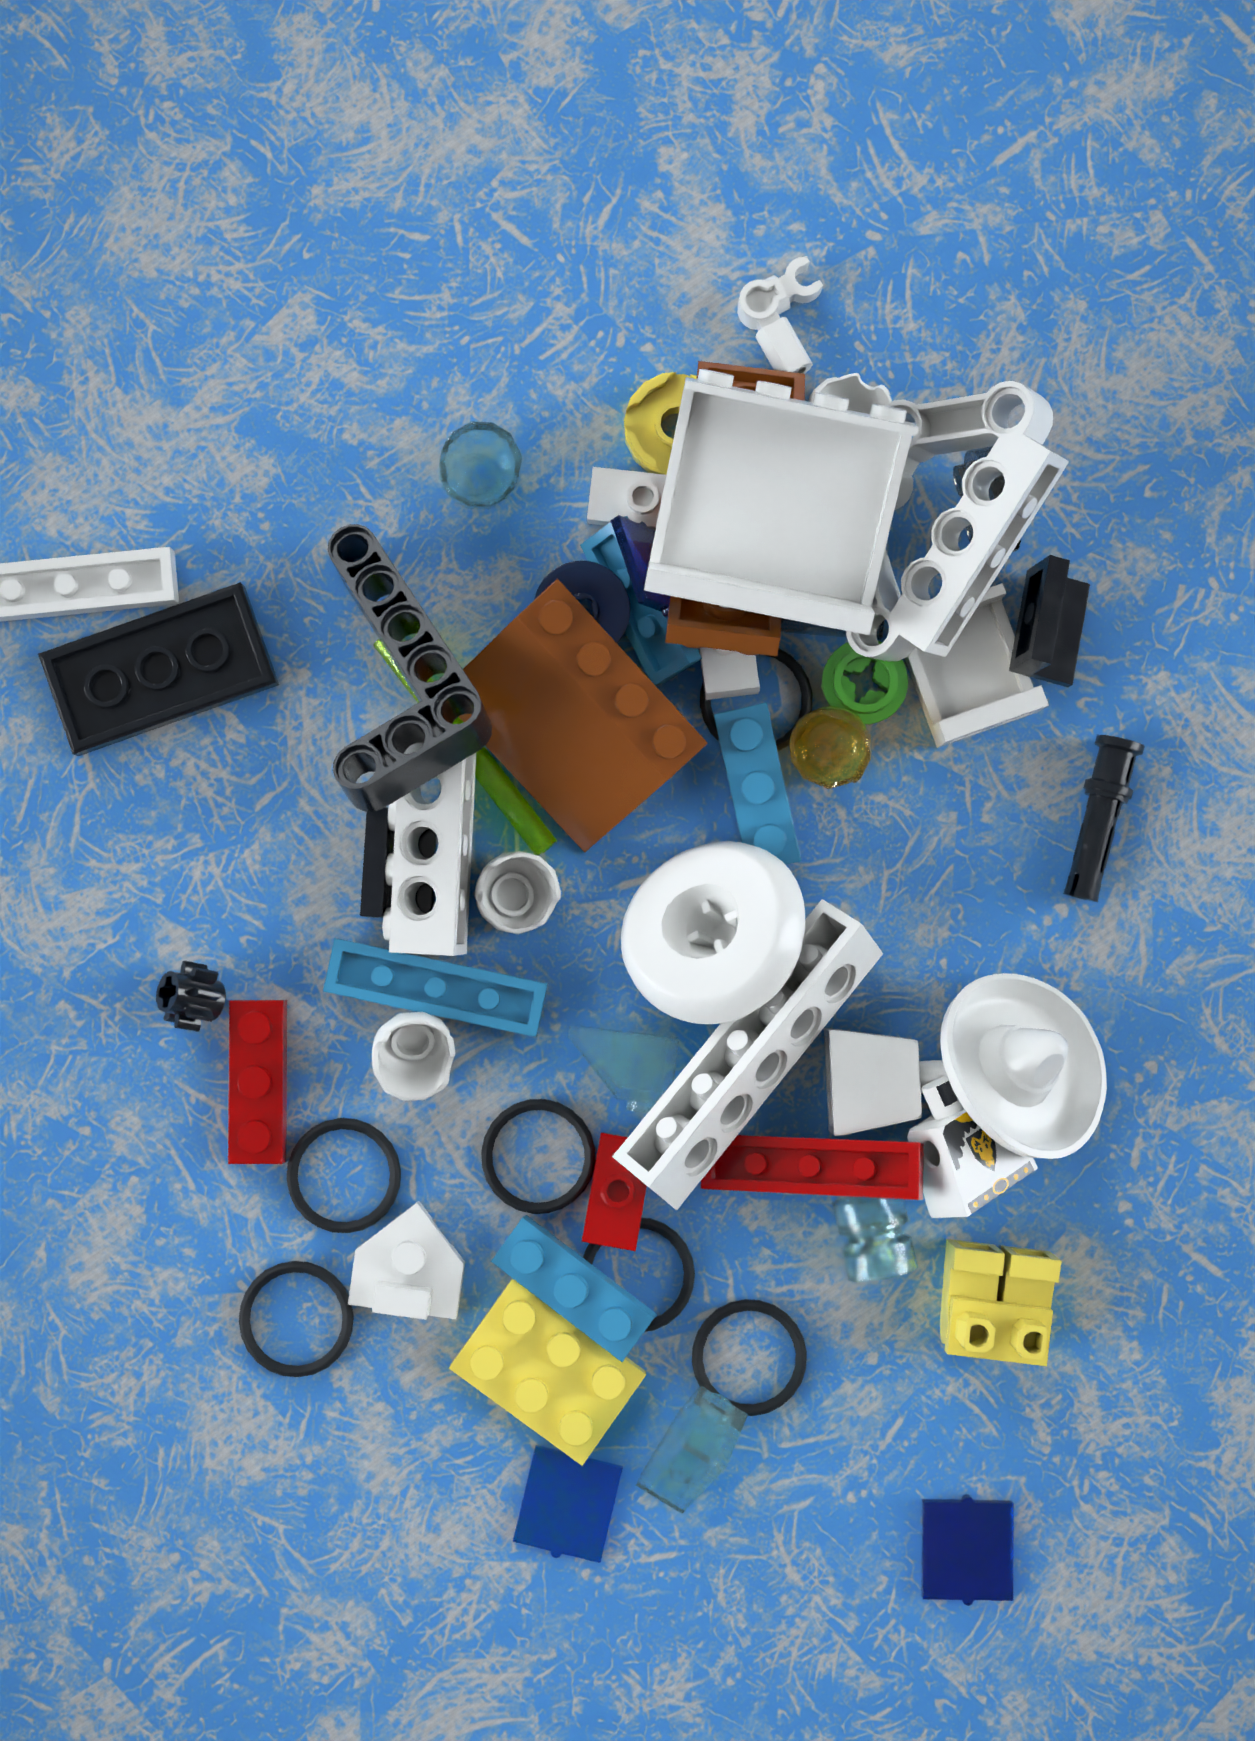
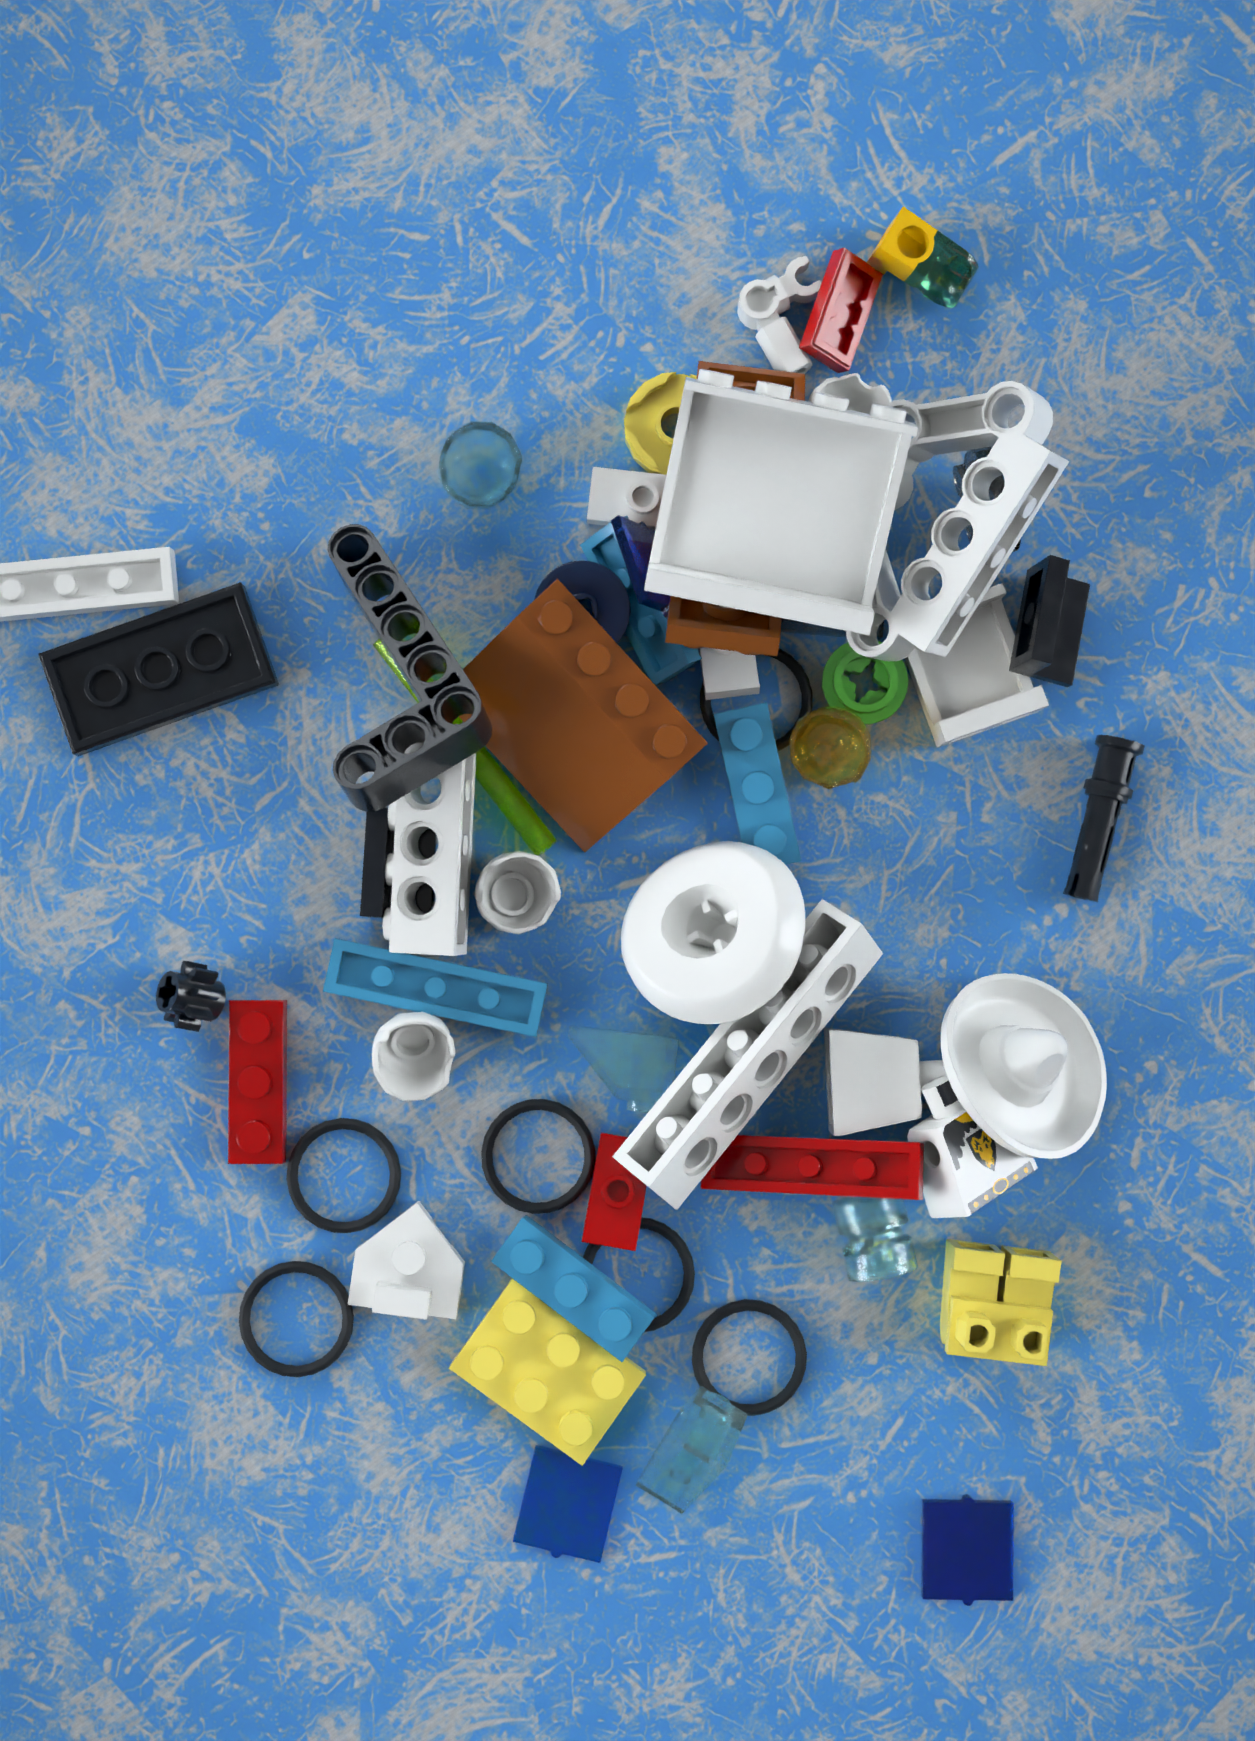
none -> plate [799,247,883,373]
none -> leg [867,206,979,308]

